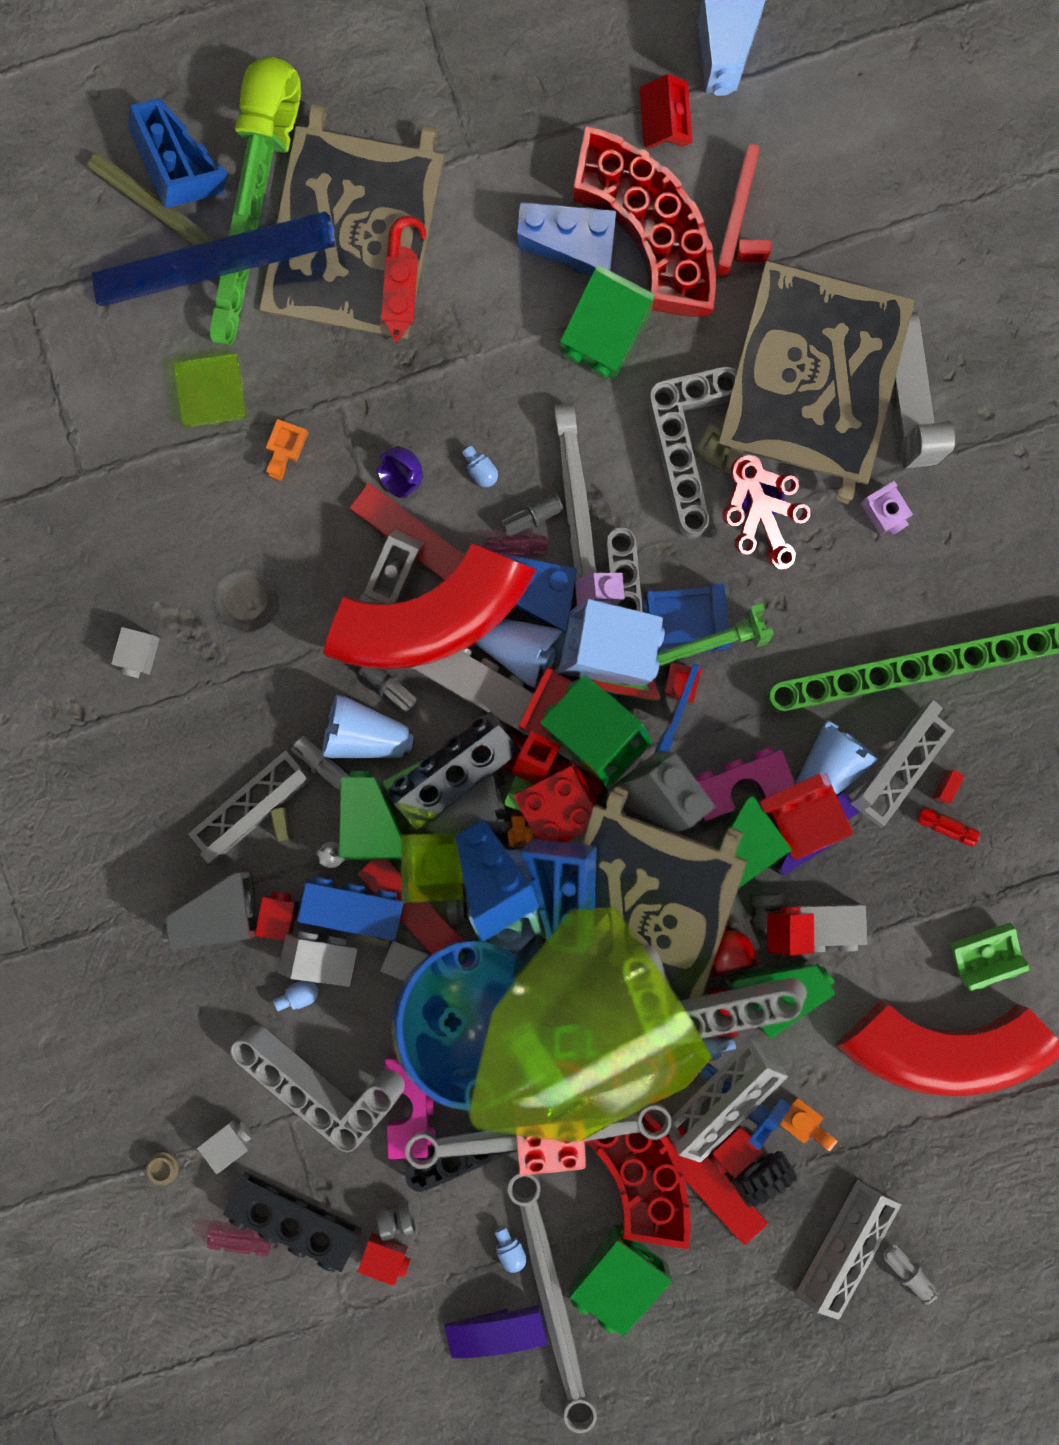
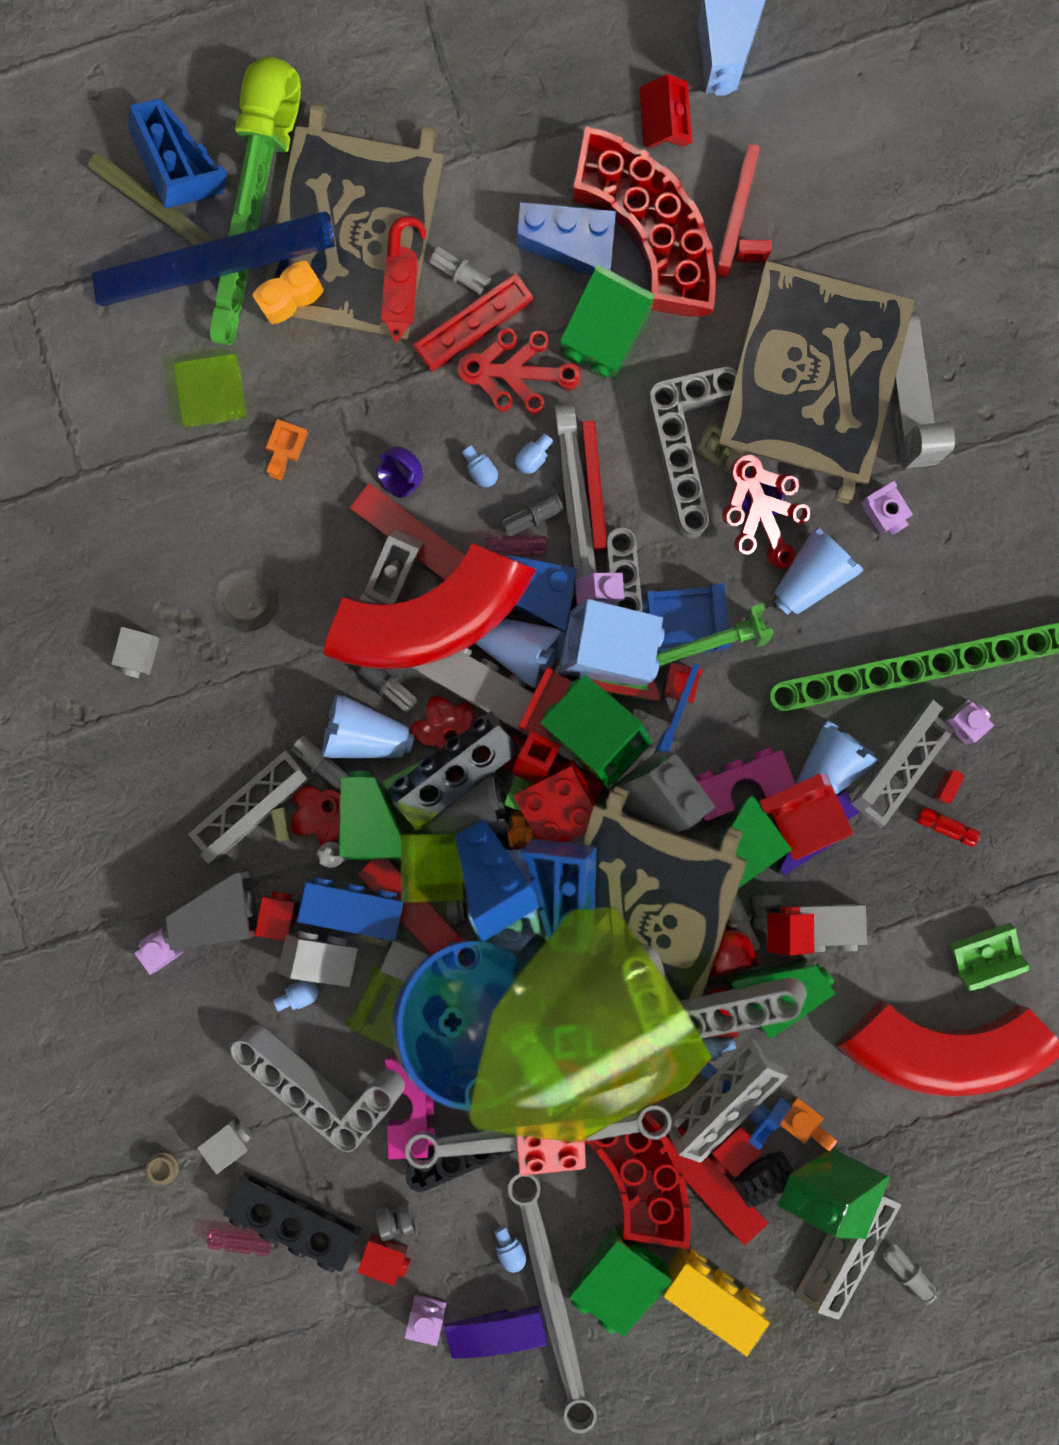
none -> lavender brick [134,928,184,974]
none -> light orange brick [252,261,324,324]
none -> red plate [291,786,341,846]
none -> clear neon green plate [345,966,404,1051]
none -> lavender brick [405,1294,447,1346]
none -> red plate [411,696,474,749]
none -> red tile [413,273,534,373]
none -> light grey axle [430,246,491,296]
none -> red plant [458,328,581,415]
none -> light blue cylinder [515,433,553,474]
none -> red tile [582,420,607,553]
none -> yellow brick [663,1248,770,1356]
none -> light blue cone [774,526,864,615]
none -> green slope [777,1148,890,1239]
none -> lavender brick [944,699,994,744]

